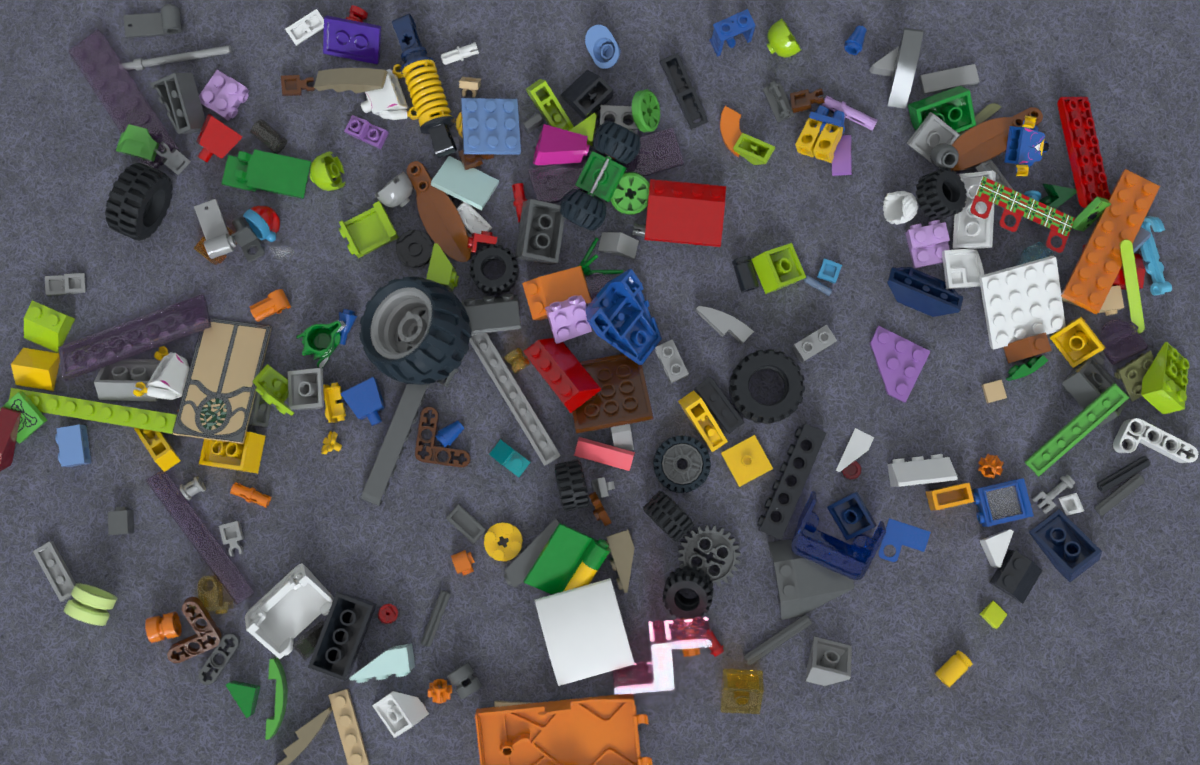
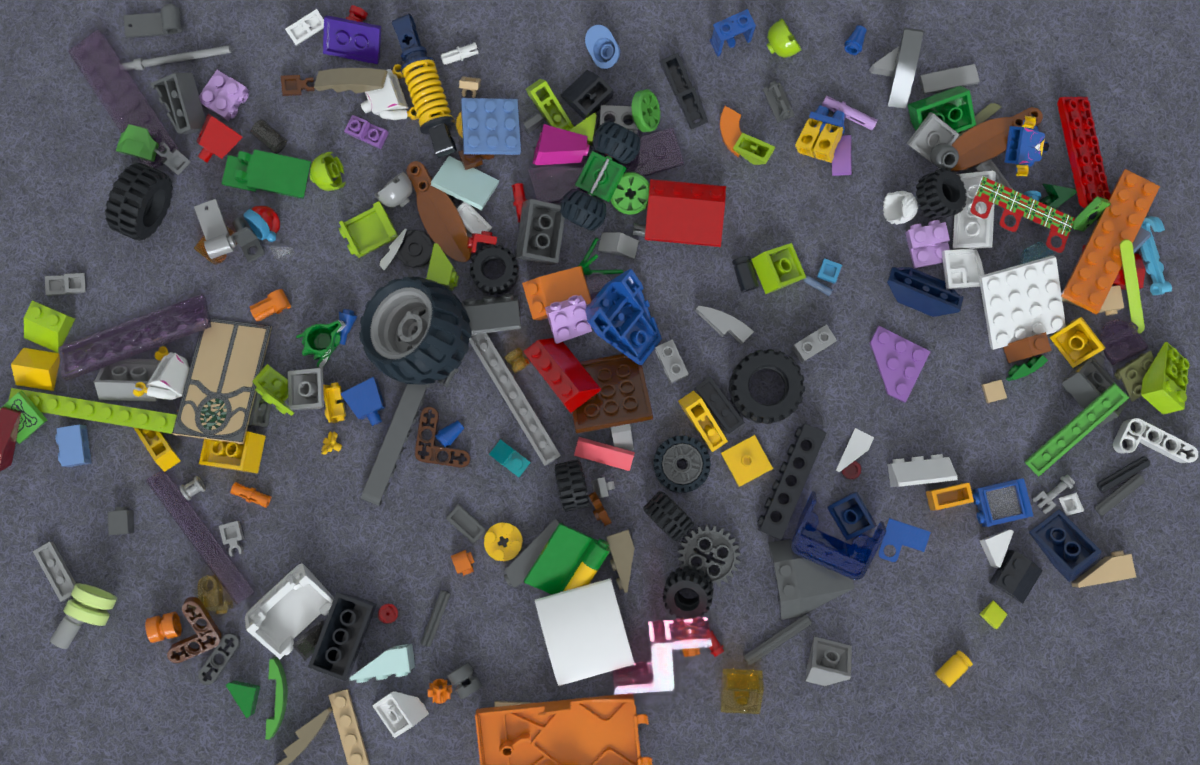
reddish brown plate [790,88,825,113] -> none
orange gear [978,454,1004,479] -> none
none -> light grey piece [50,614,84,649]
none -> white sticker [380,229,407,270]
none -> tan slope [1072,550,1136,588]

